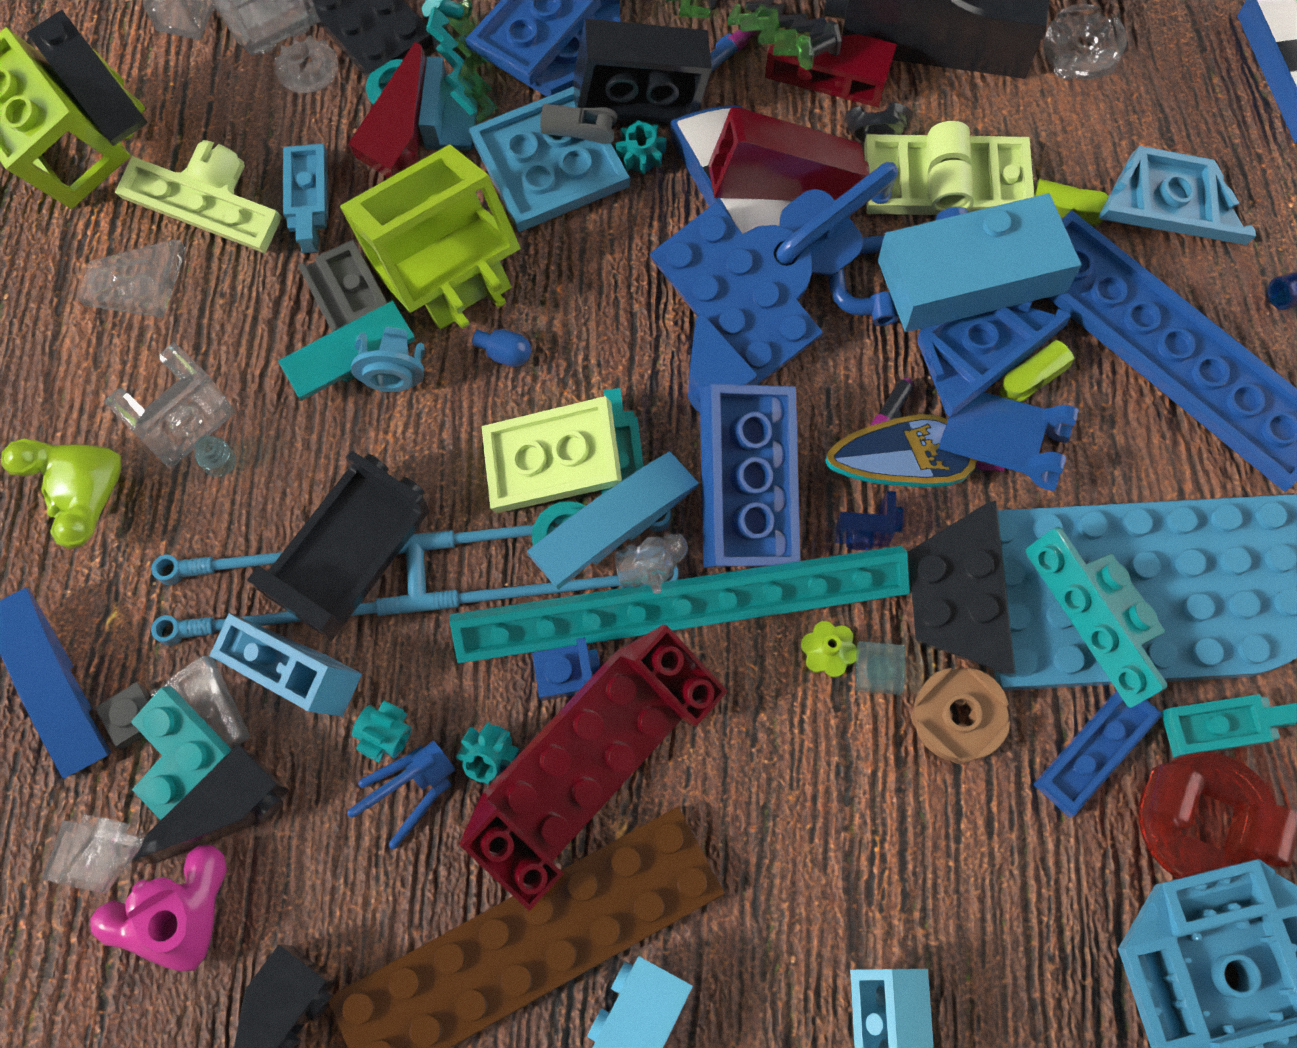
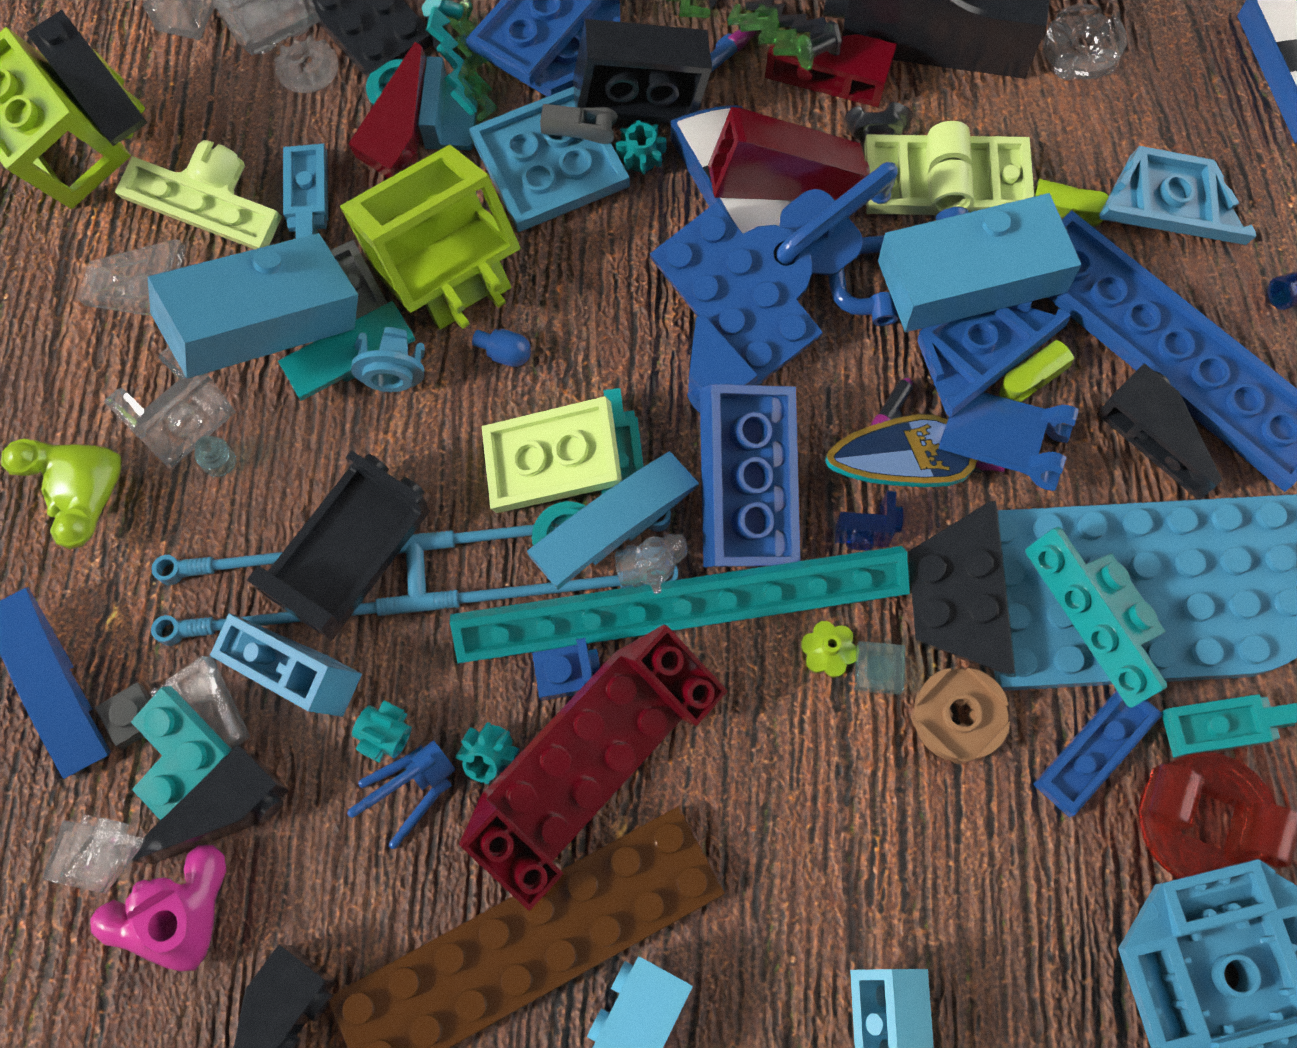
none -> dark azure brick [147,233,358,379]
none -> black slope [1097,363,1222,500]

